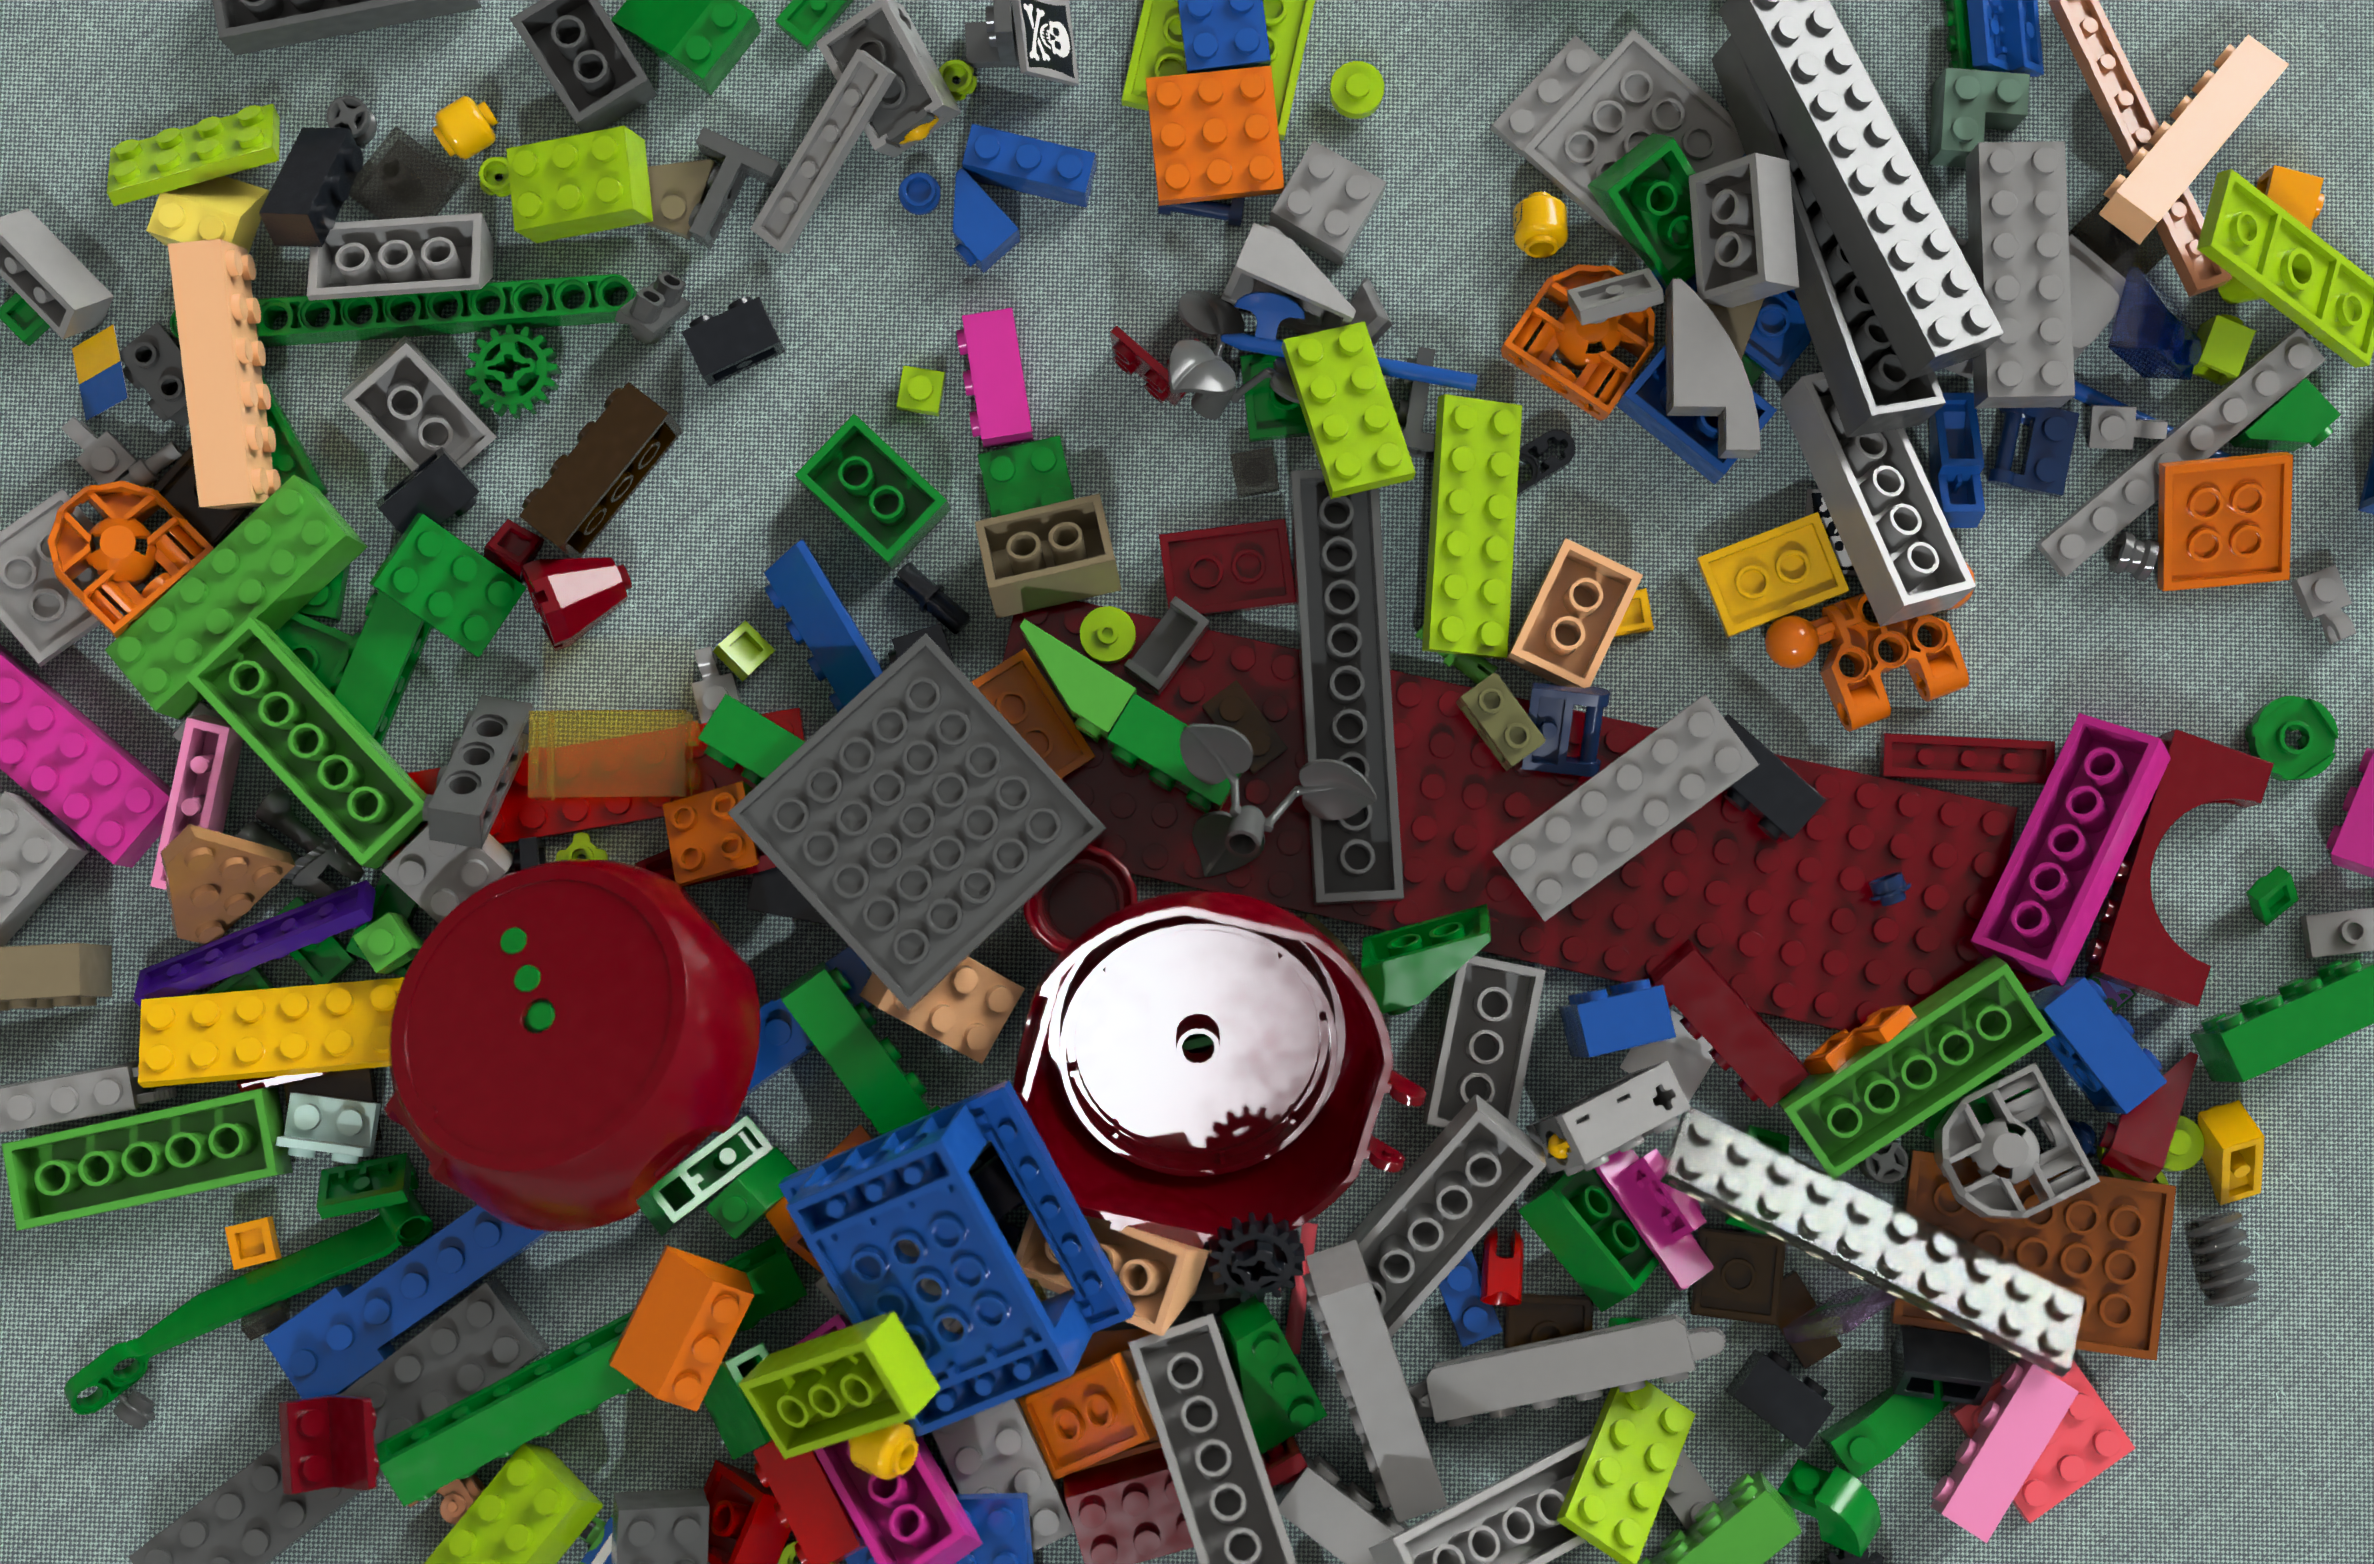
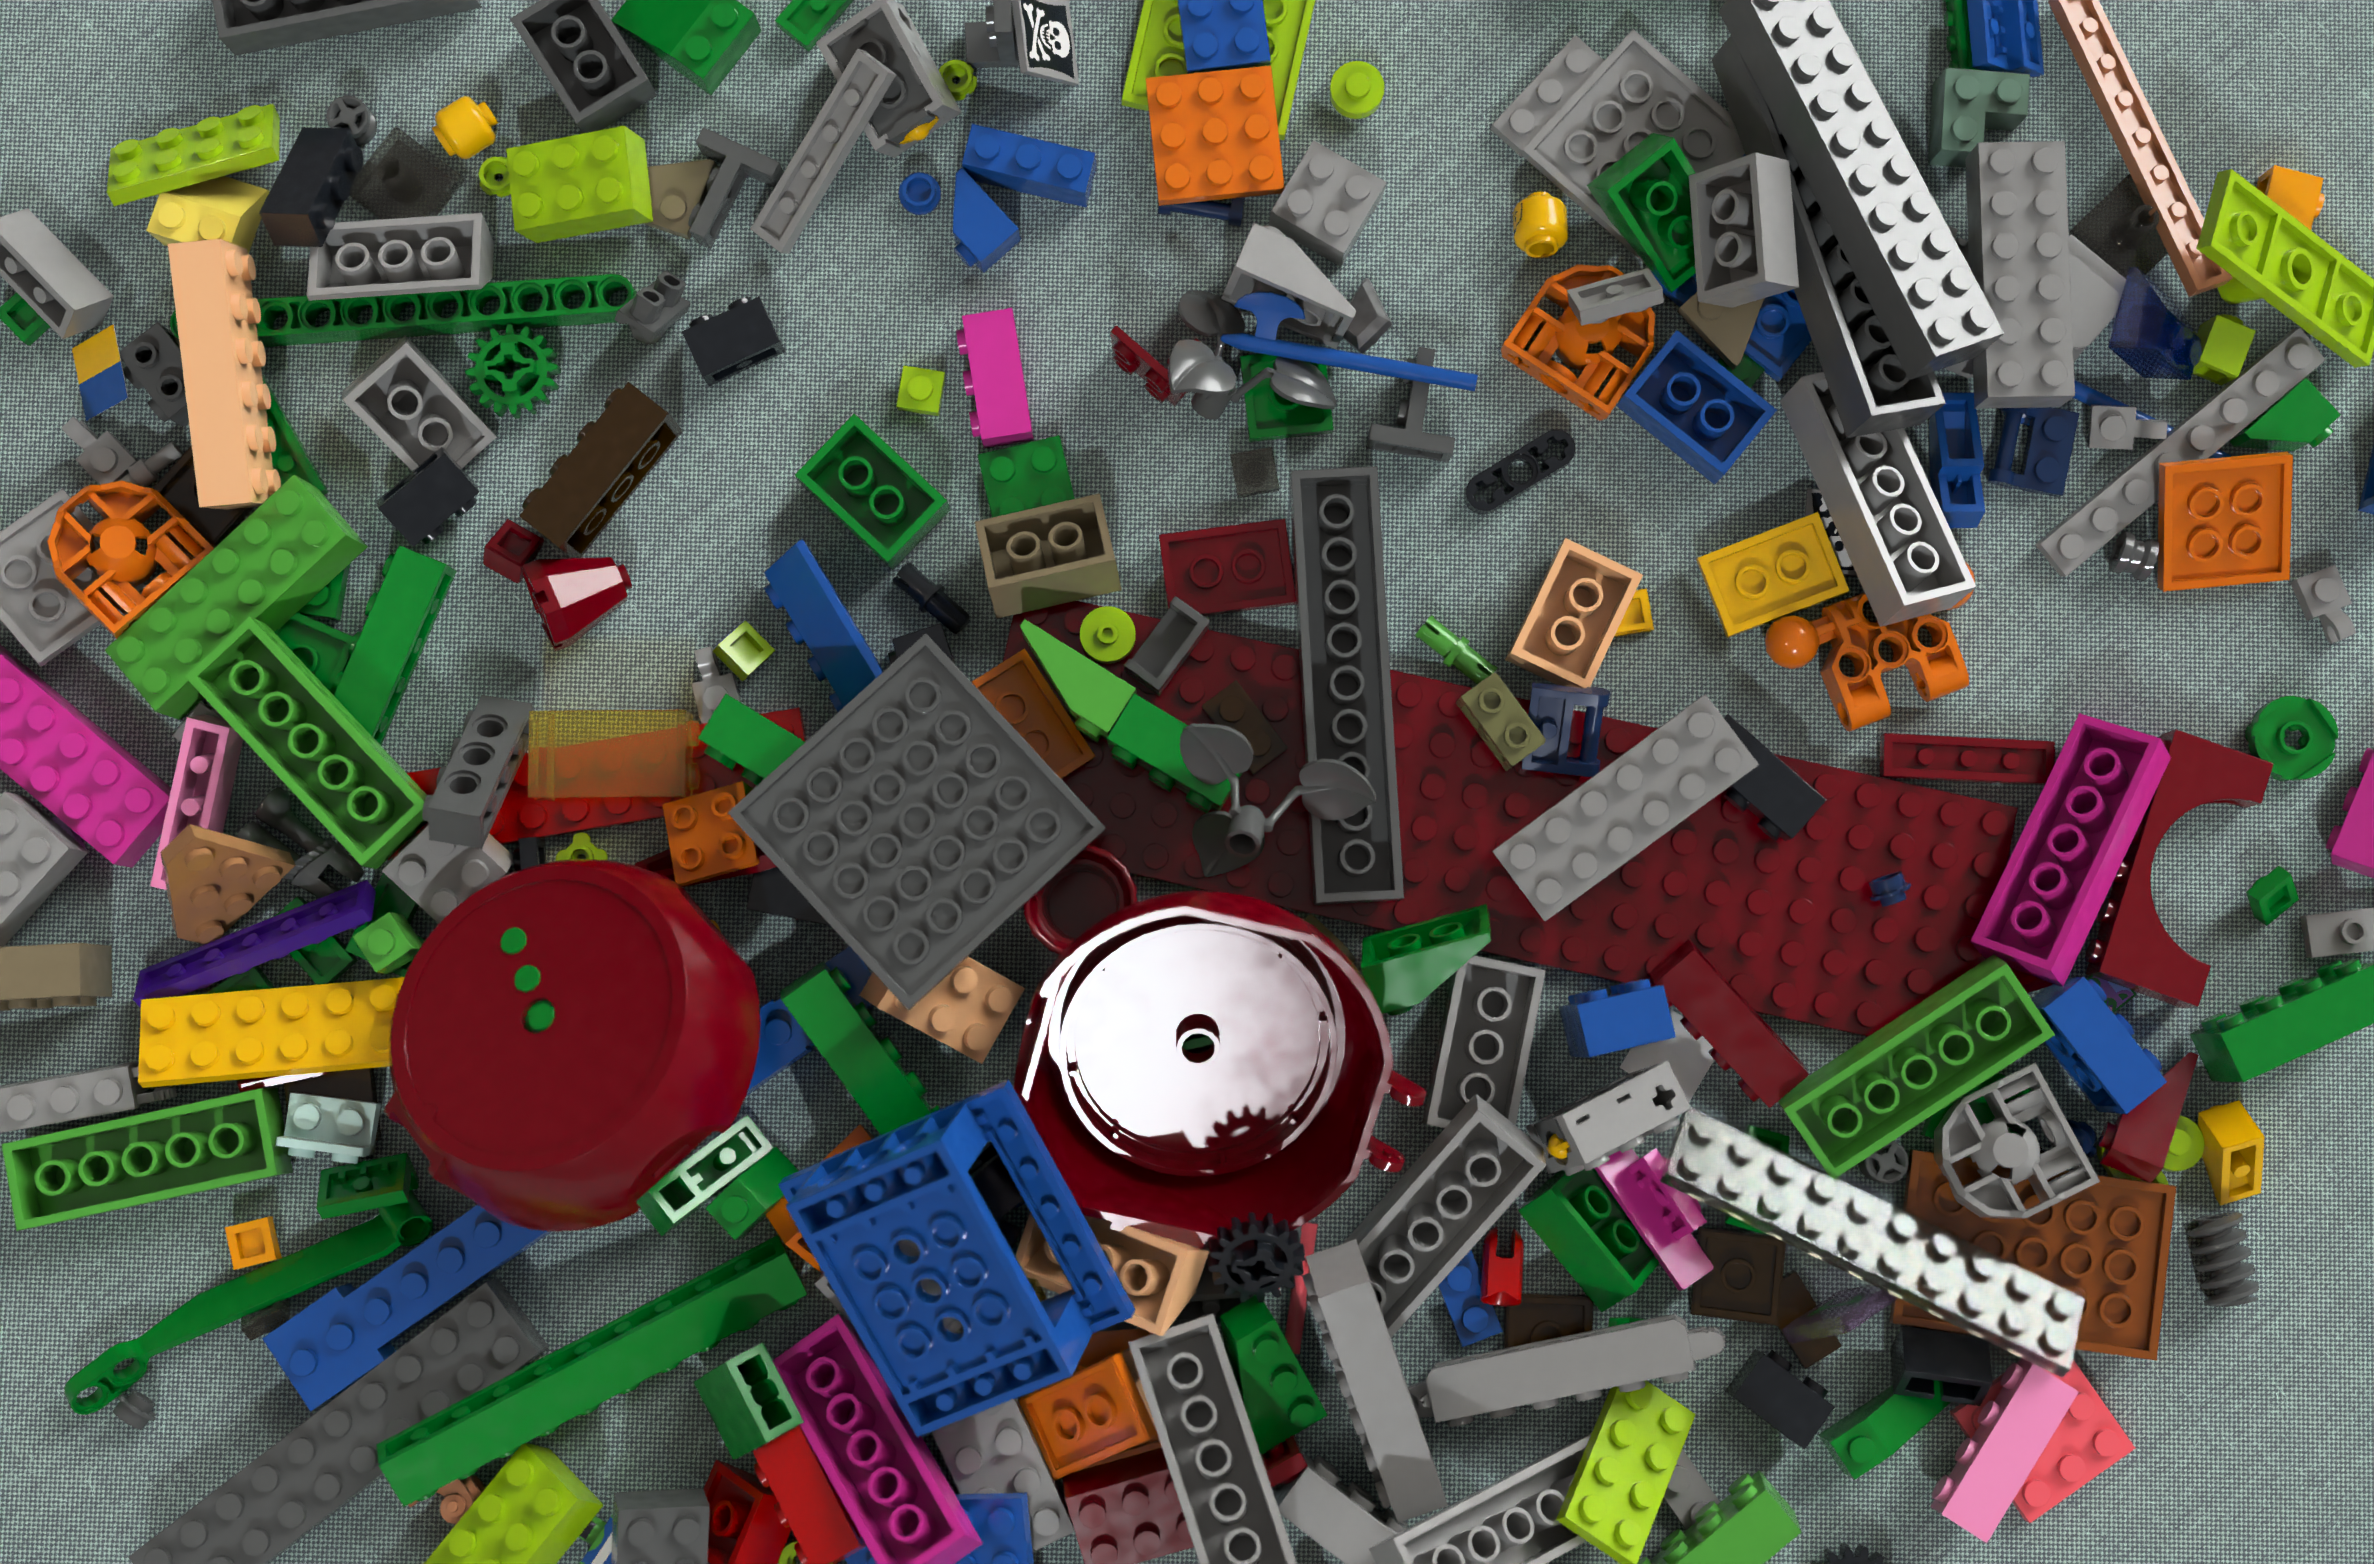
dark red bracket [278,1395,379,1495] -> none
green plate [369,513,527,658] -> none
orange slope [609,1245,754,1412] -> none
lime brick [739,1311,940,1459] -> none
yellow head [848,1422,918,1480] -> none
lime plate [1281,321,1416,499] -> none
lime plate [1422,394,1522,659] -> none
light grey slope [1665,279,1761,459] -> none
green brick [1777,1459,1881,1558] -> none
orange tile [1803,1004,1917,1075] -> none
light nougat brick [2099,34,2289,245] -> none

